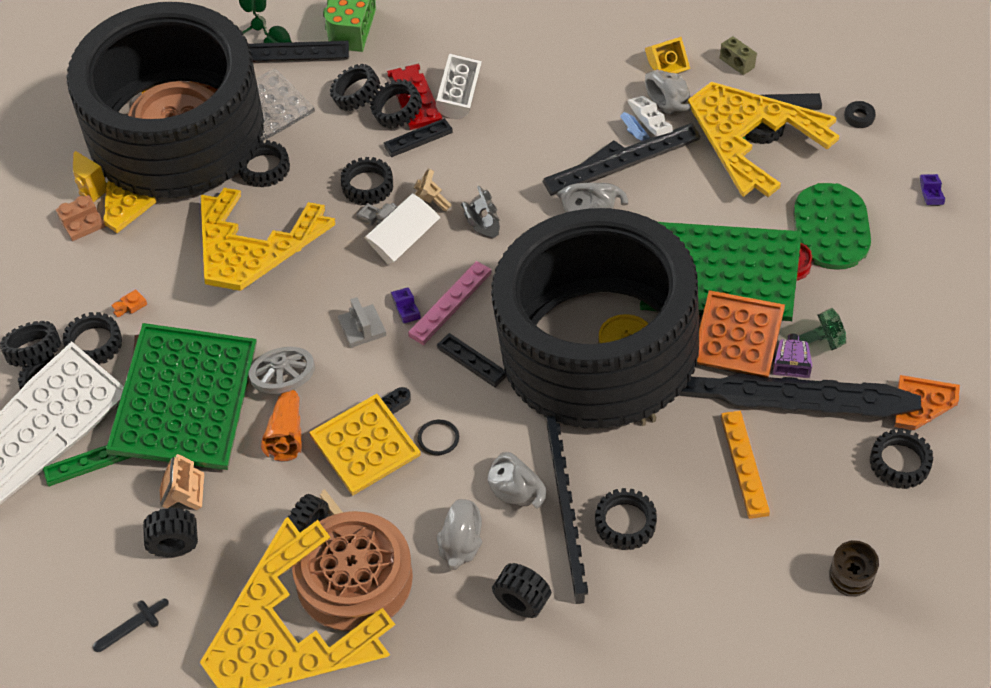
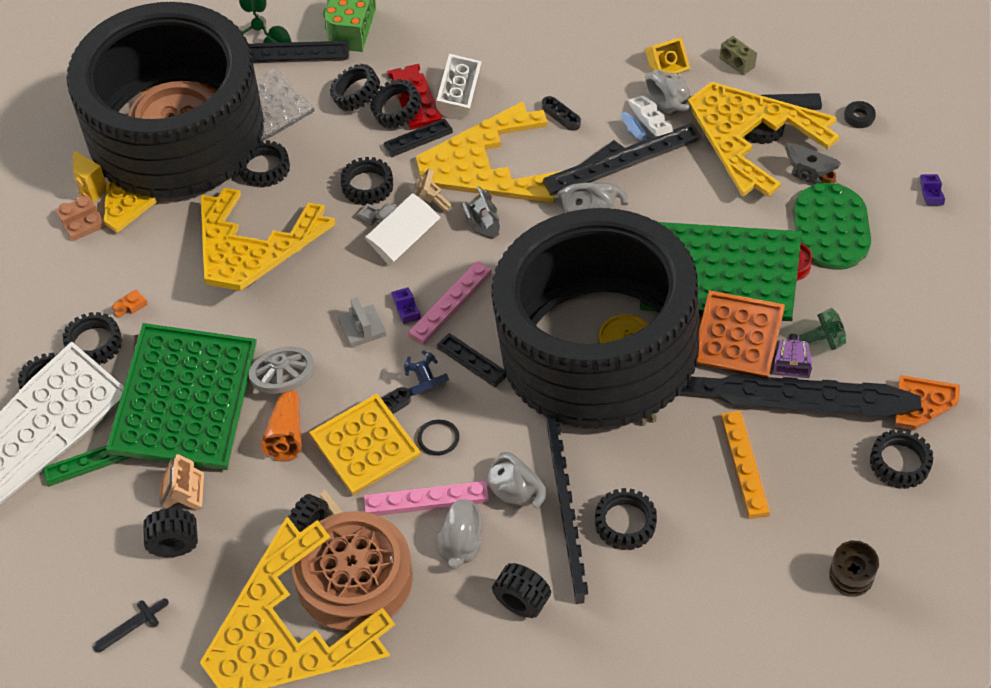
black tyre [0,321,61,367] -> none
none -> bright pink plate [364,481,489,516]
none -> dark blue piece [404,350,449,396]
none -> yellow wing [416,102,561,203]
none -> black beam [542,96,581,131]
none -> dark grey piece [785,143,841,184]
none -> dark orange plate [819,171,836,184]

